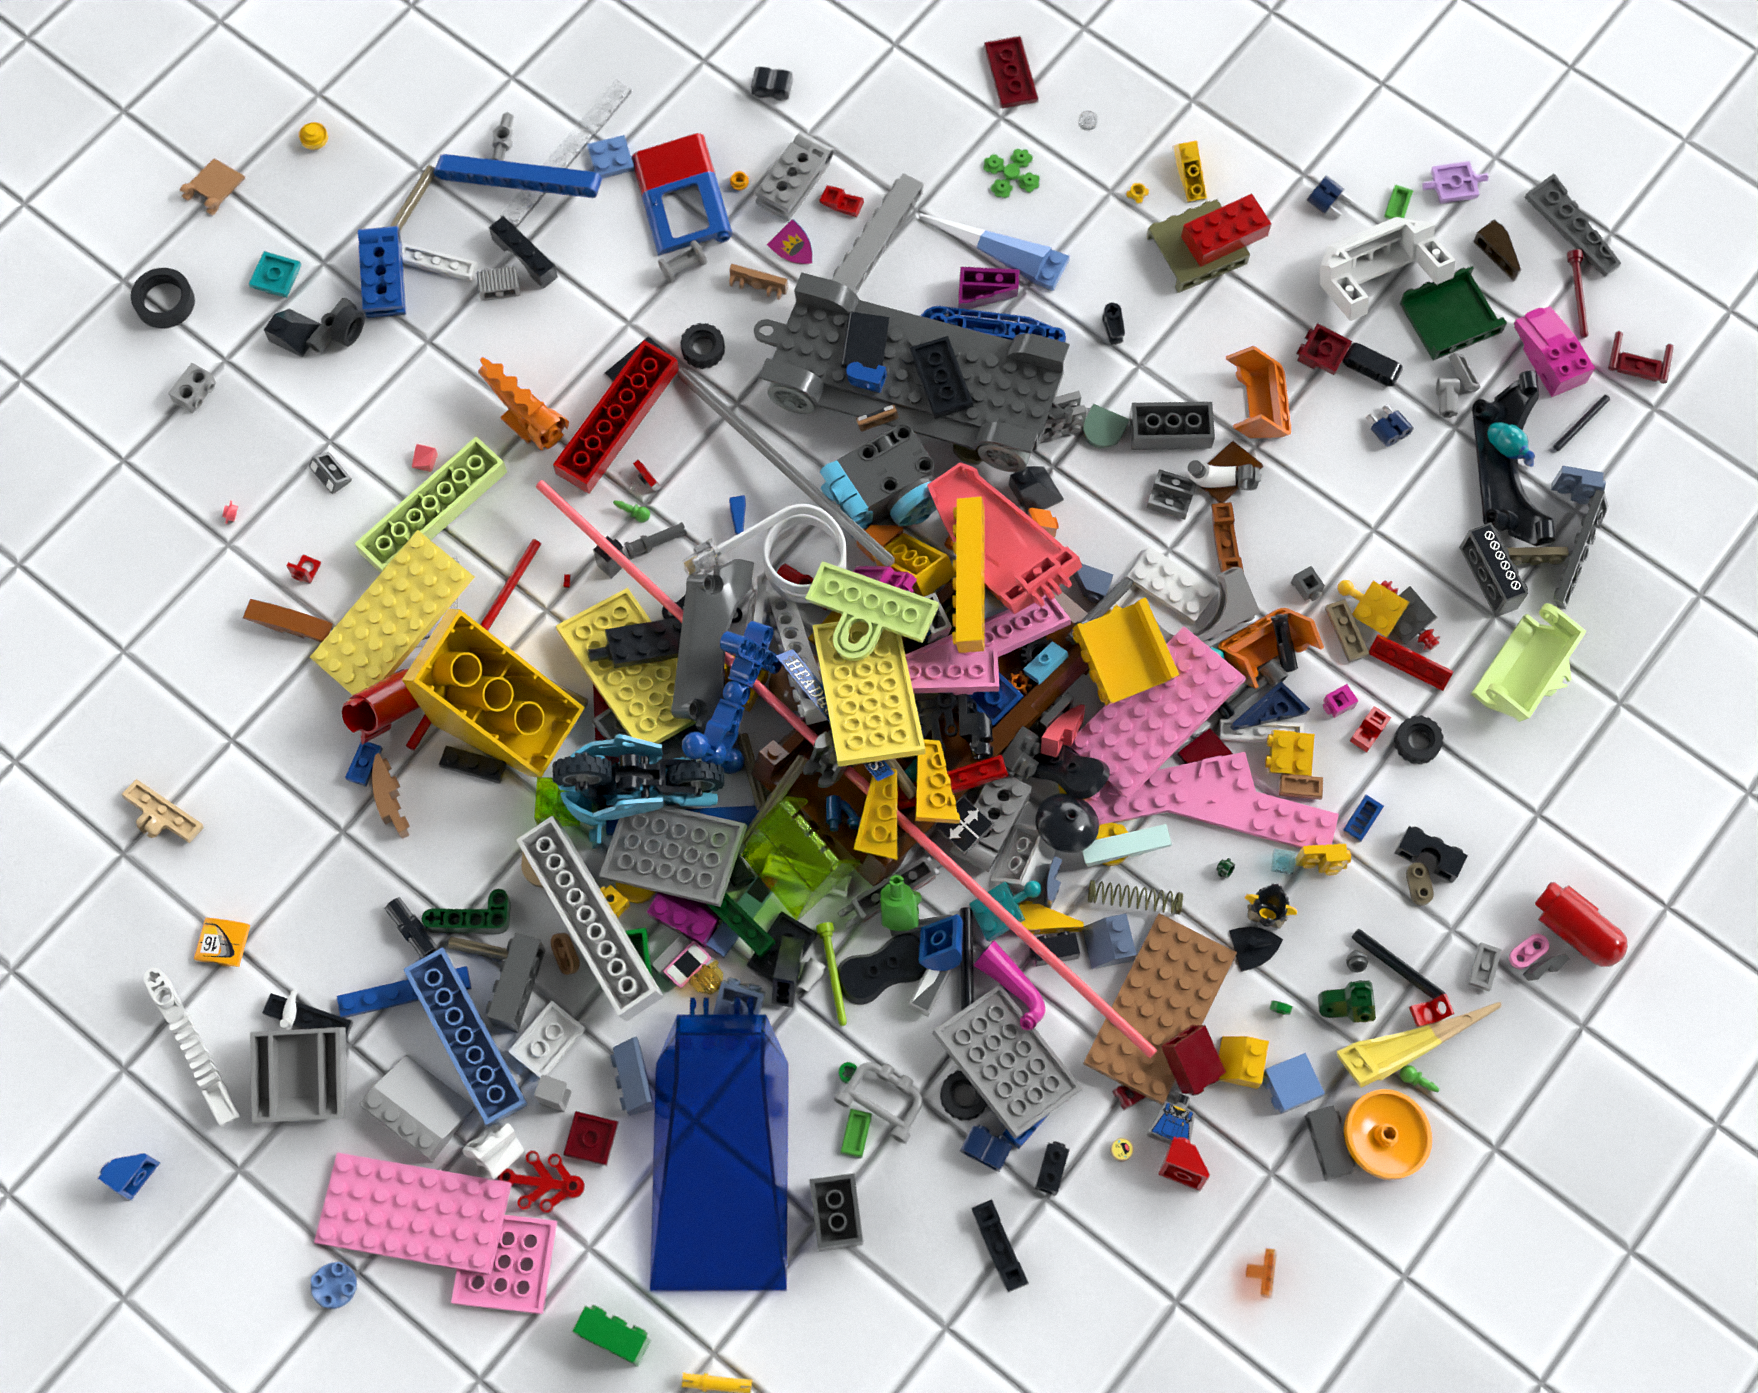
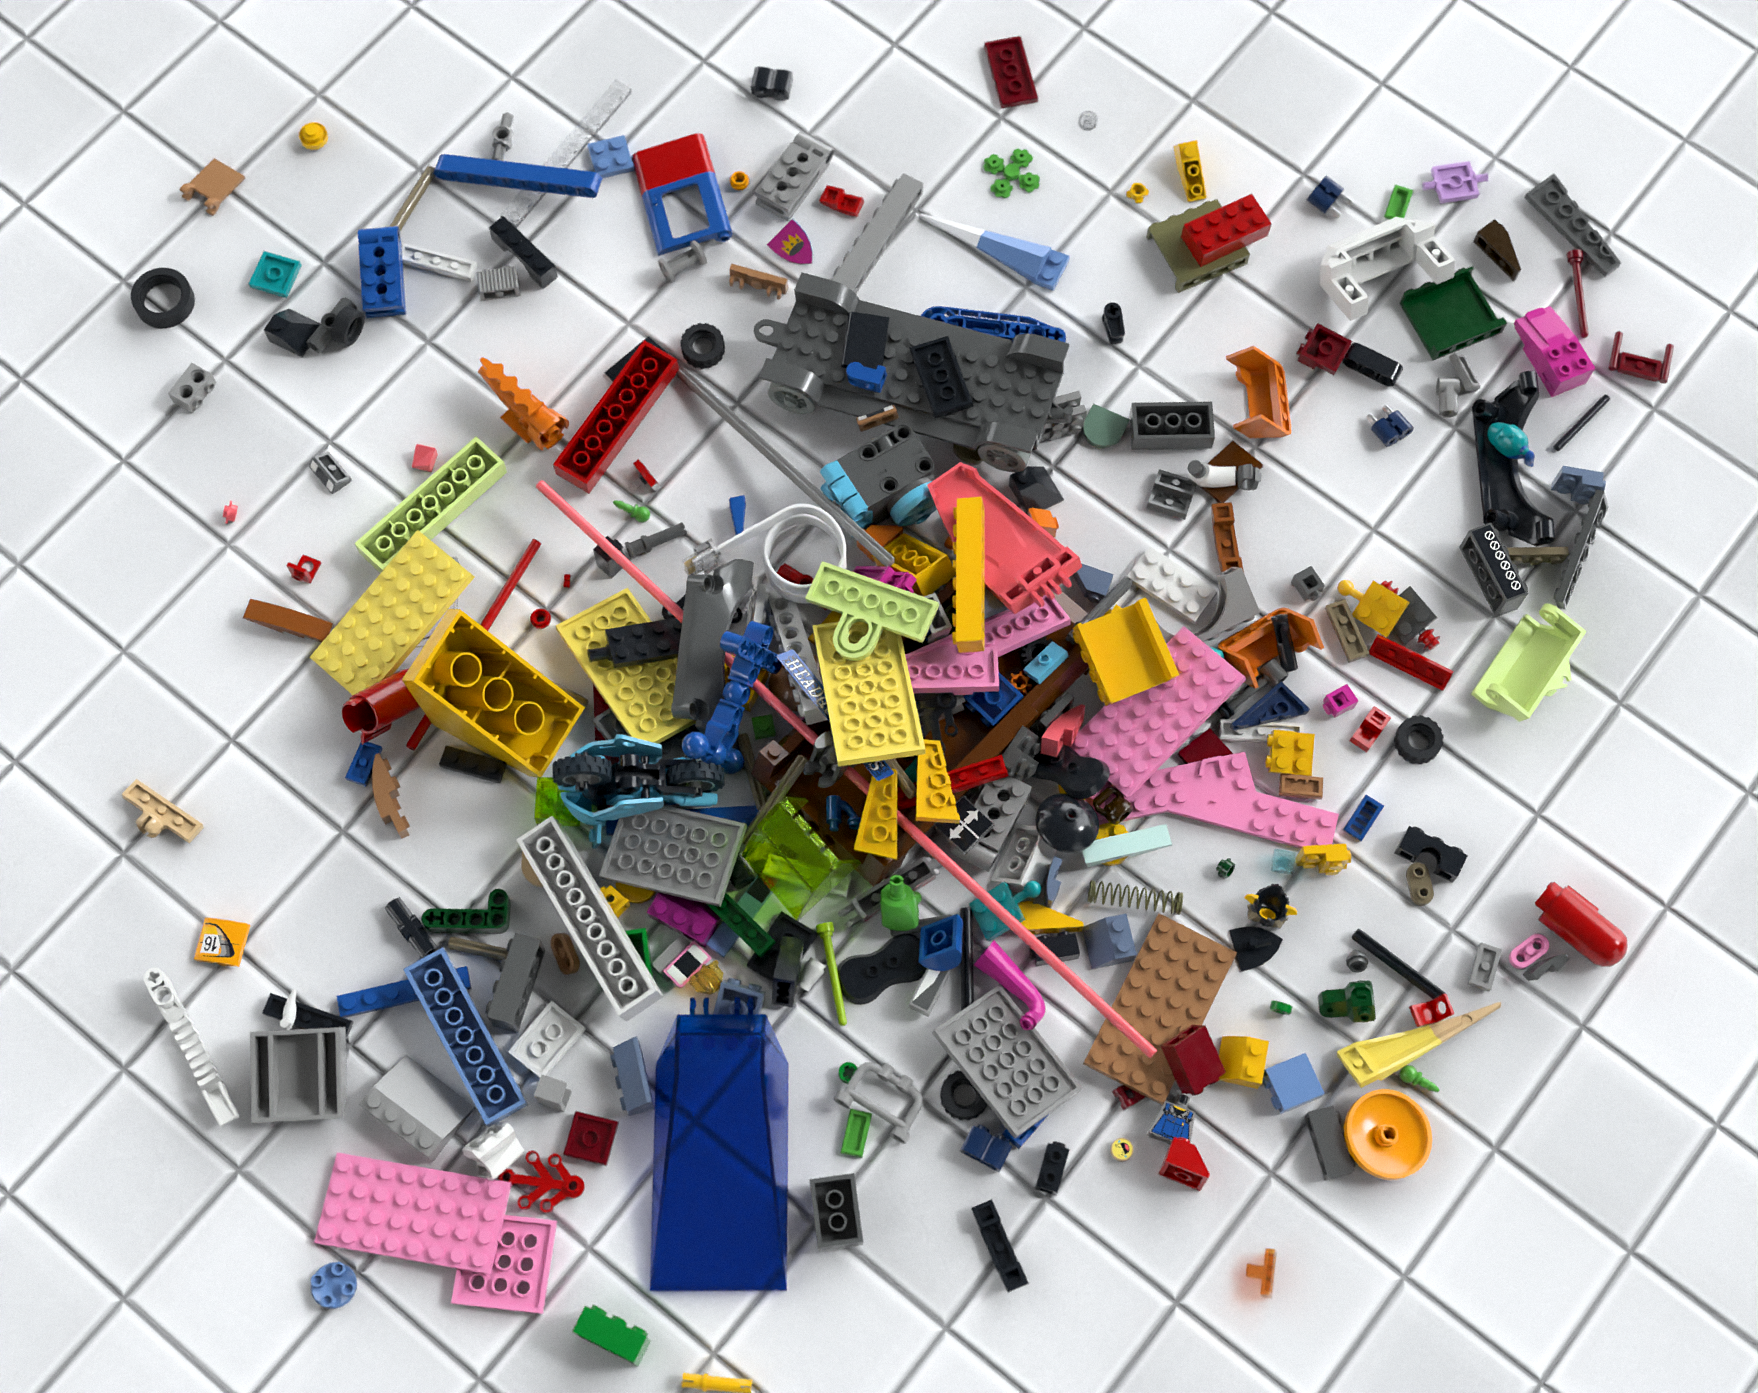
blue slope [98,1153,160,1200] -> none
magenta wedge [958,267,1020,309] -> none
black plate [958,694,993,760] -> none
none -> red plate [530,609,551,629]
none -> bright green plate [751,714,776,740]
none -> dark brown piece [1093,787,1133,825]

